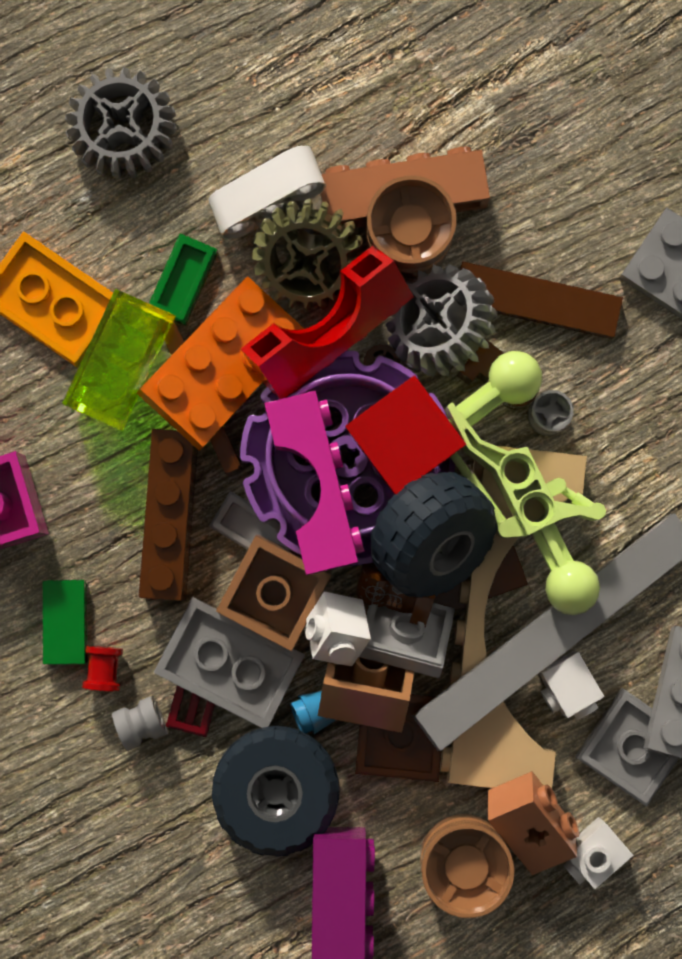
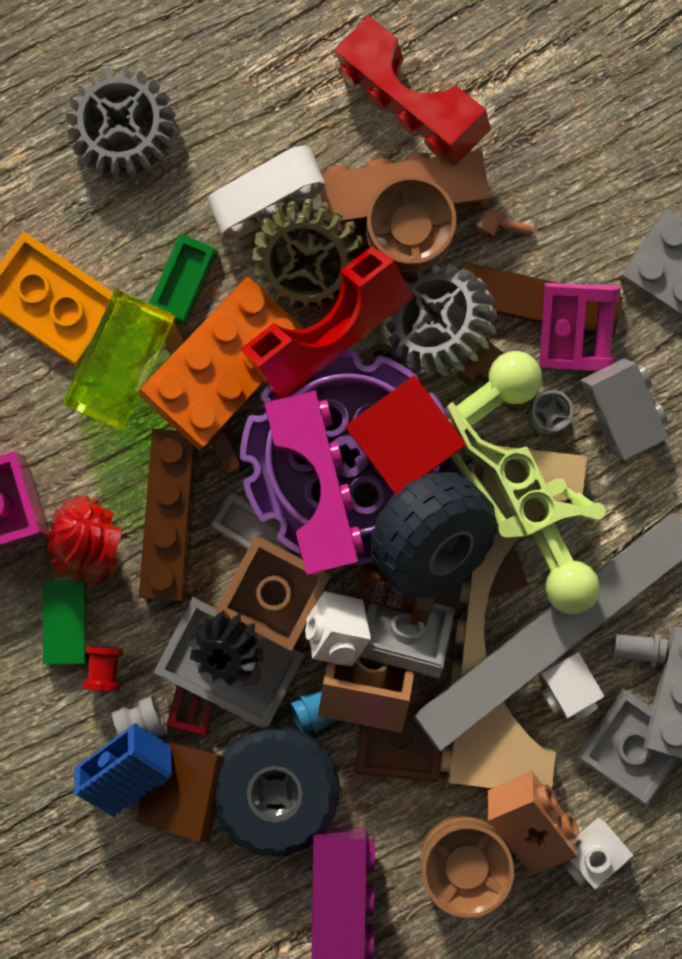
none -> red hair [45,495,121,585]
none -> blue brick [74,723,172,818]
none -> reddish brown tile [136,739,225,842]
none -> black gear [189,610,264,686]
none -> red arch [334,15,491,164]
none -> nougat hand [473,209,534,238]
none -> dark pink plate [539,283,621,371]
none -> light grey brick [580,358,669,460]
none -> light grey pin [613,632,667,667]

